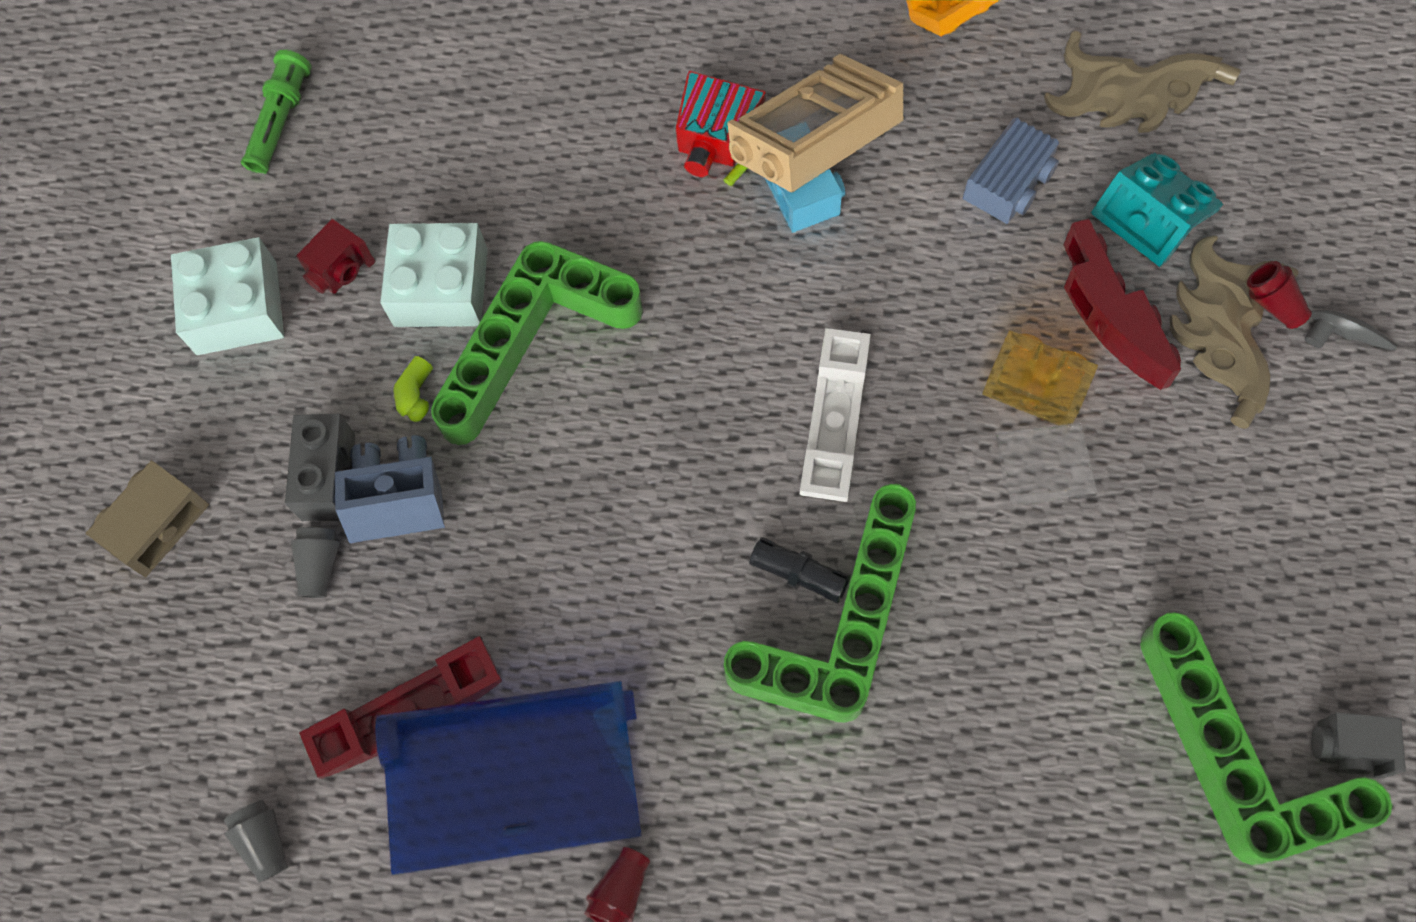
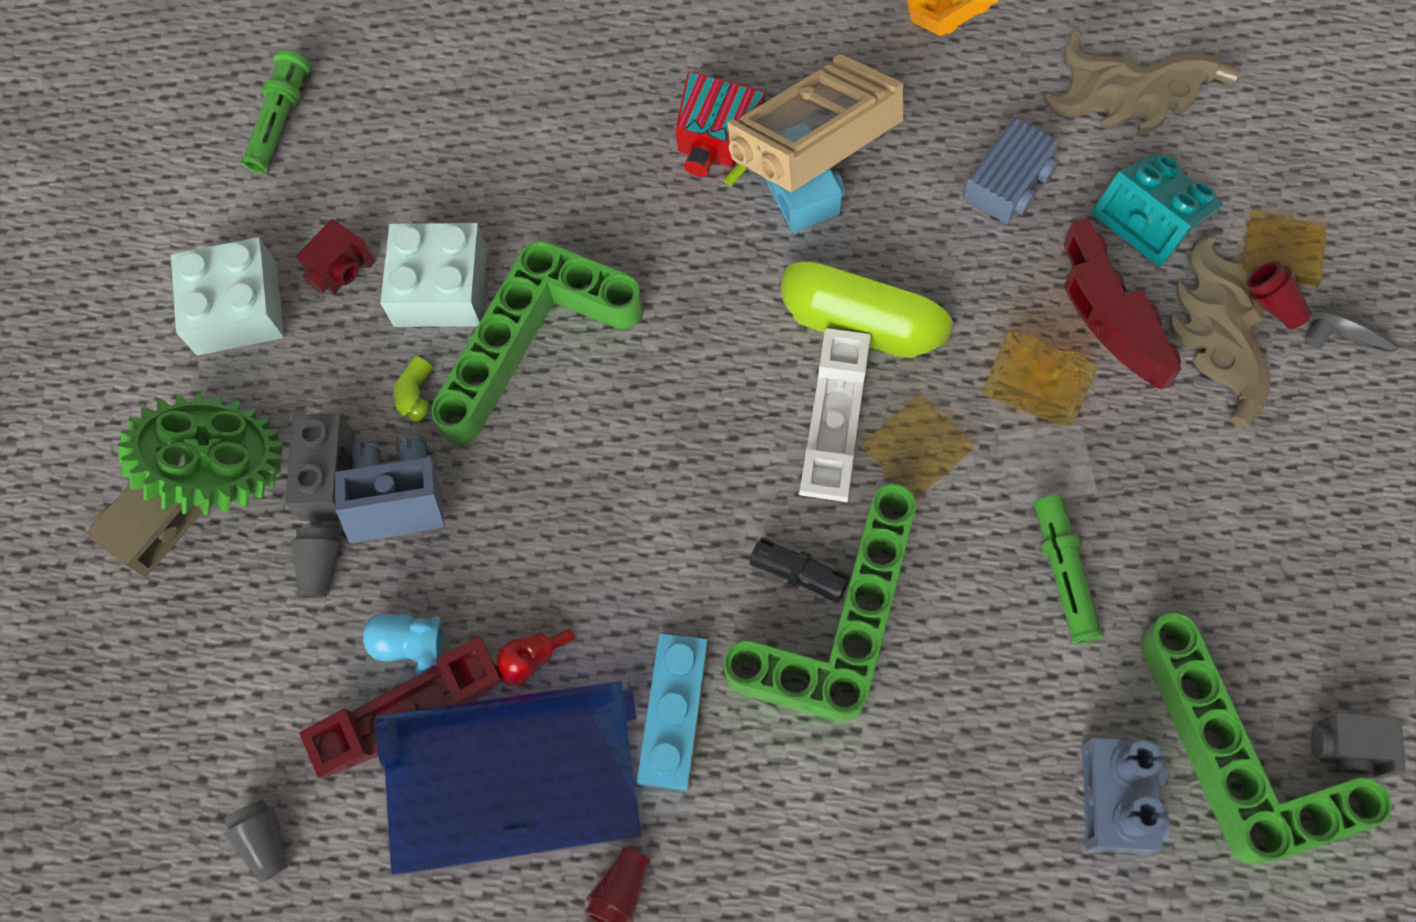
none -> bright green gear [118,394,283,515]
none -> medium azure animal [363,612,445,675]
none -> red piece [496,629,575,686]
none -> medium azure plate [637,633,708,791]
none -> lime brick [781,262,954,358]
none -> clear yellow piece [861,395,974,500]
none -> bright green pin [1033,494,1104,644]
none -> sand blue brick [1082,738,1170,854]
none -> clear yellow piece [1241,210,1327,287]

